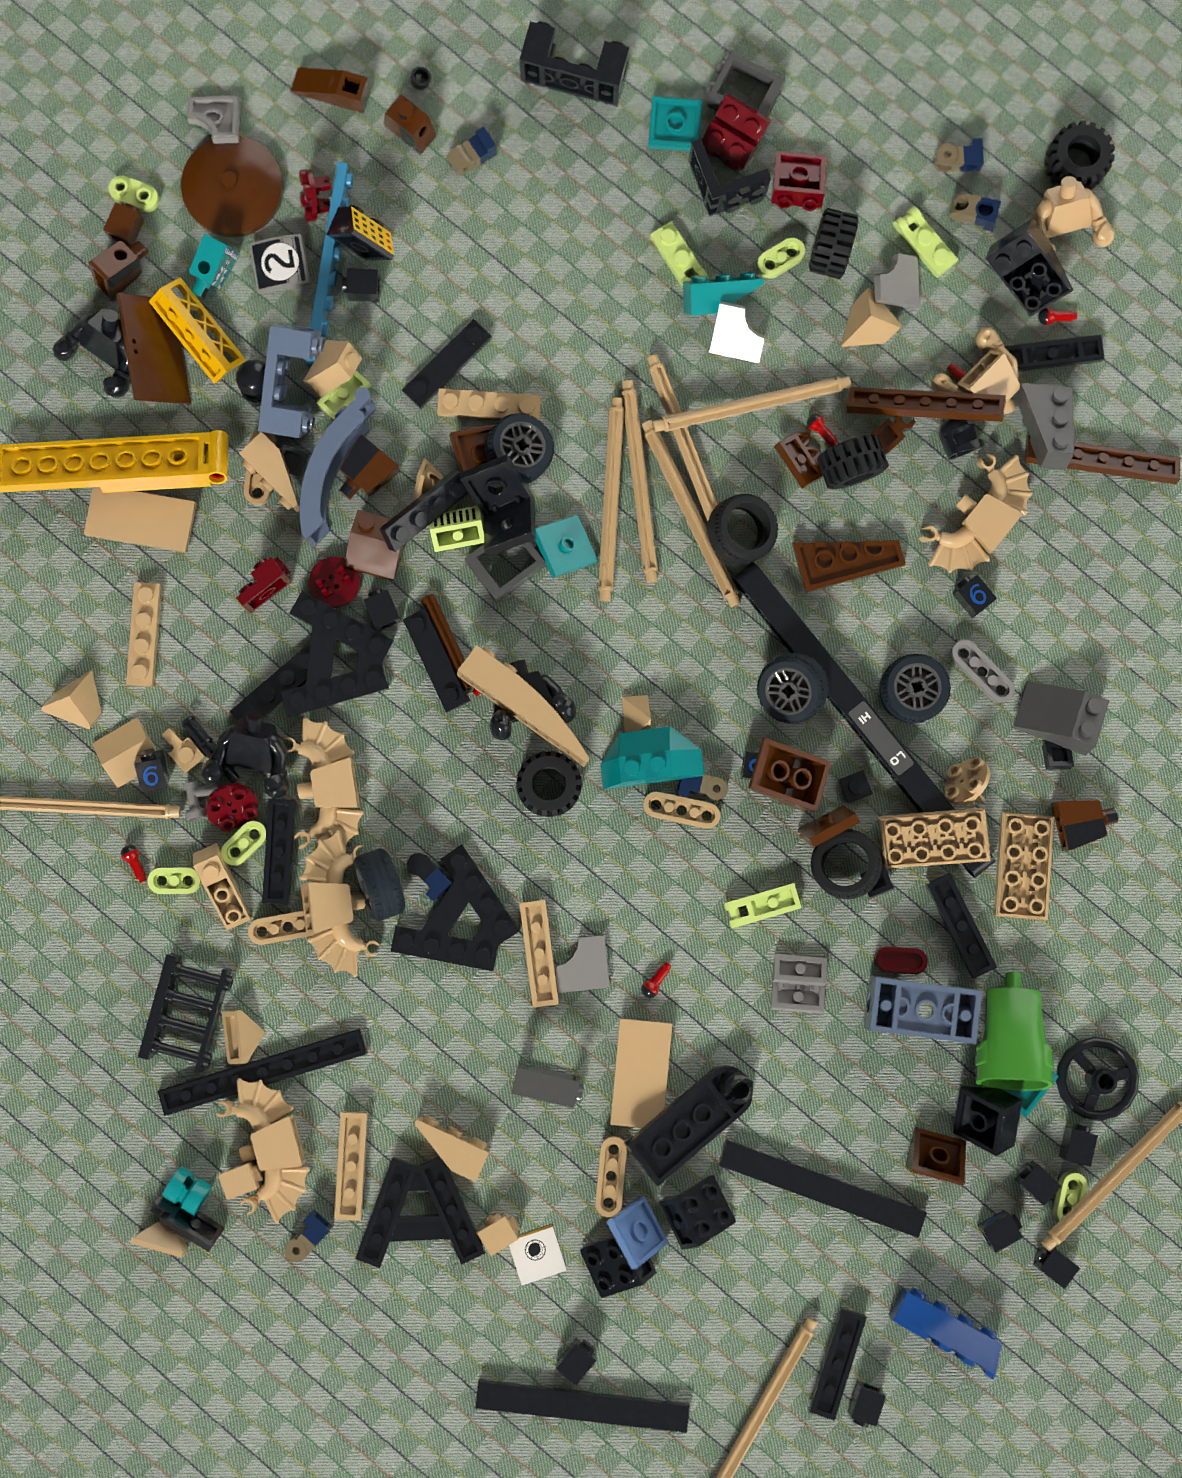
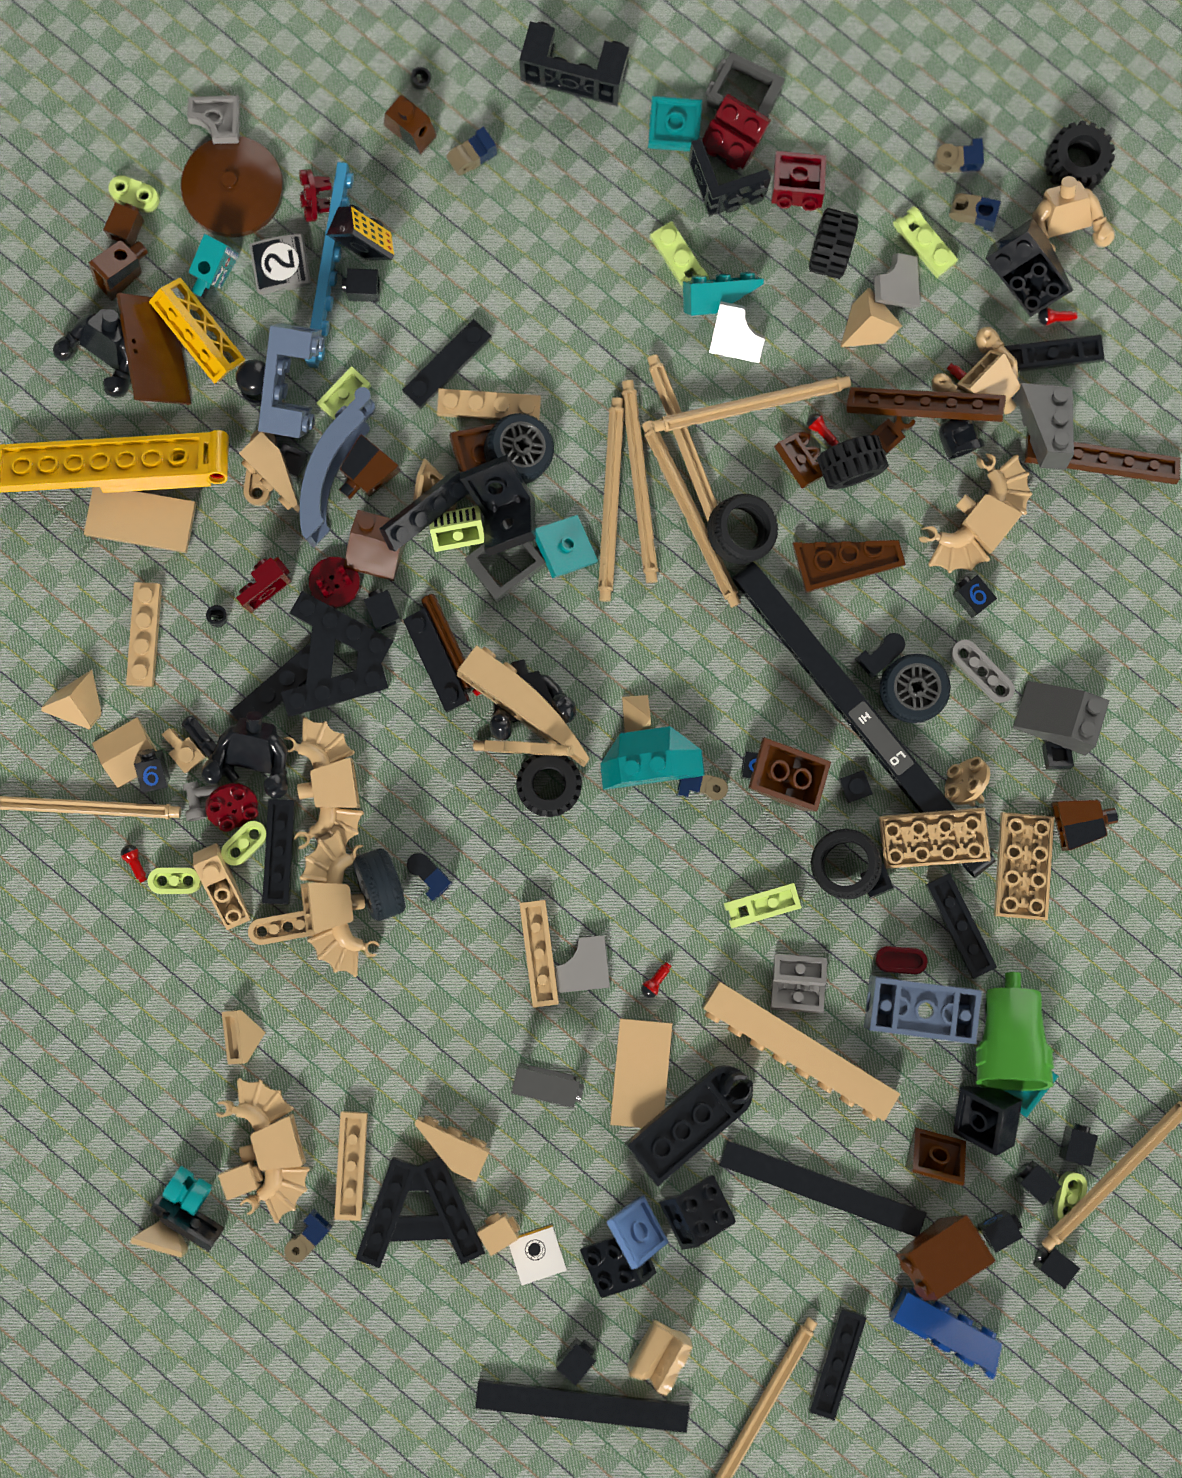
black fence [138,953,234,1074] -> none
black tile [157,1028,368,1116] -> none
reddish brown slope [290,67,371,113] -> none
tan slope [303,340,362,397] -> none
black plate [390,844,520,971] -> none
tan plate [595,1136,627,1217] -> none
tan plate [643,792,720,829] -> none
yellowish green plate [757,238,805,279] -> none
wheel [757,653,829,724] -> none
reddish brown plate [798,805,860,847] -> none
black brick [847,1380,886,1428] -> none
black piece [1056,1037,1139,1121] -> none
none -> black hinge [206,605,228,628]
none -> tan piece [473,740,574,756]
none -> tan piece [628,1320,693,1396]
none -> tan brick [702,981,900,1121]
none -> black leg [854,633,906,679]
none -> reddish brown slope [895,1215,996,1300]

